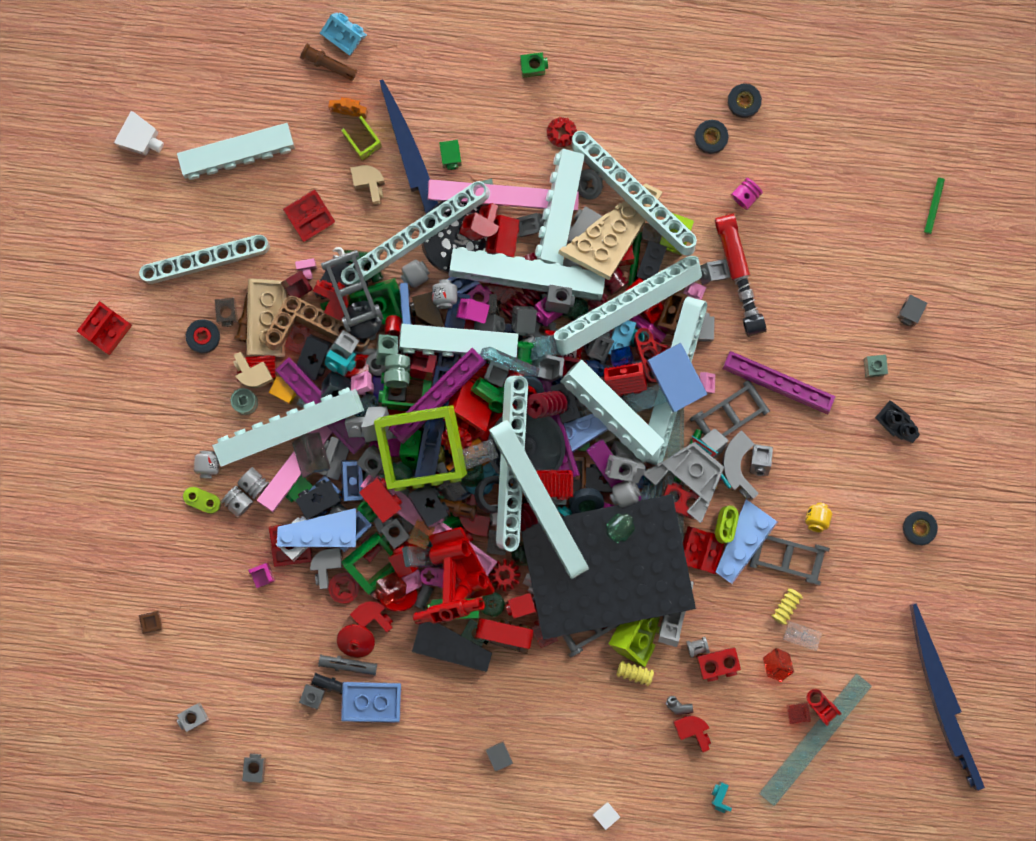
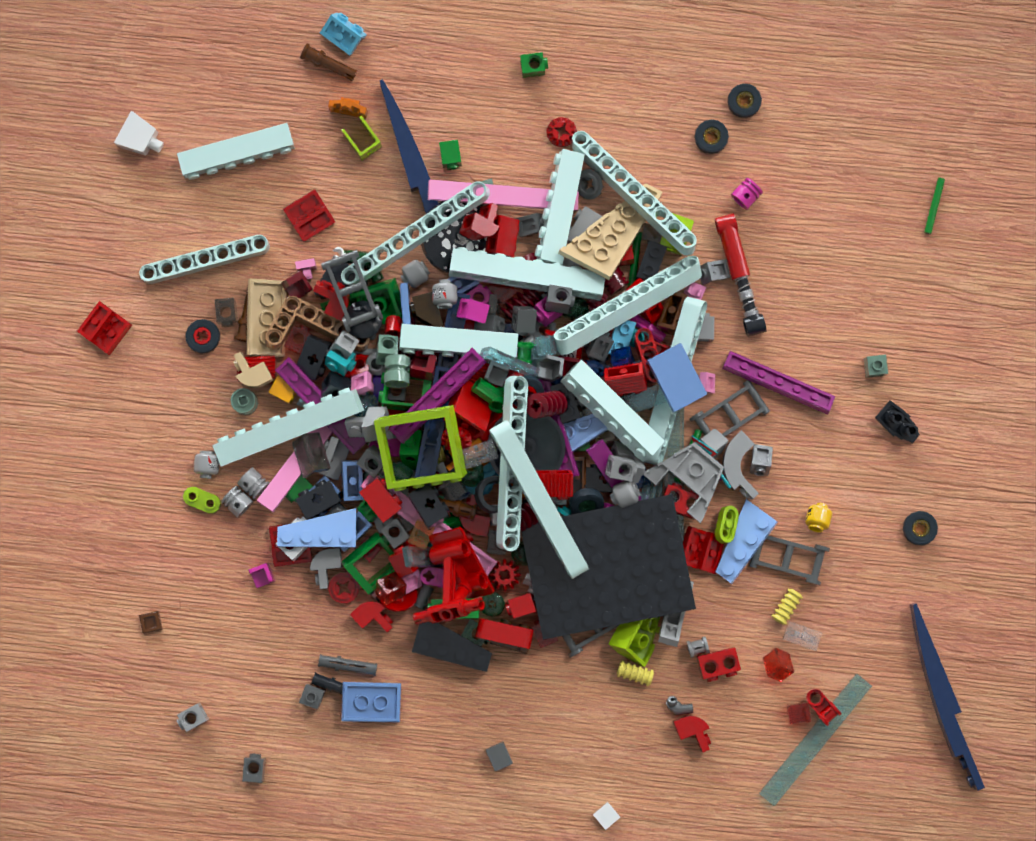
red dish [336,625,375,658] -> none
tan brick [351,165,385,205] -> none
clear green head [606,513,635,543] -> none
teal bracket [711,781,732,813] -> none
dark grey brick [897,295,927,326] -> none

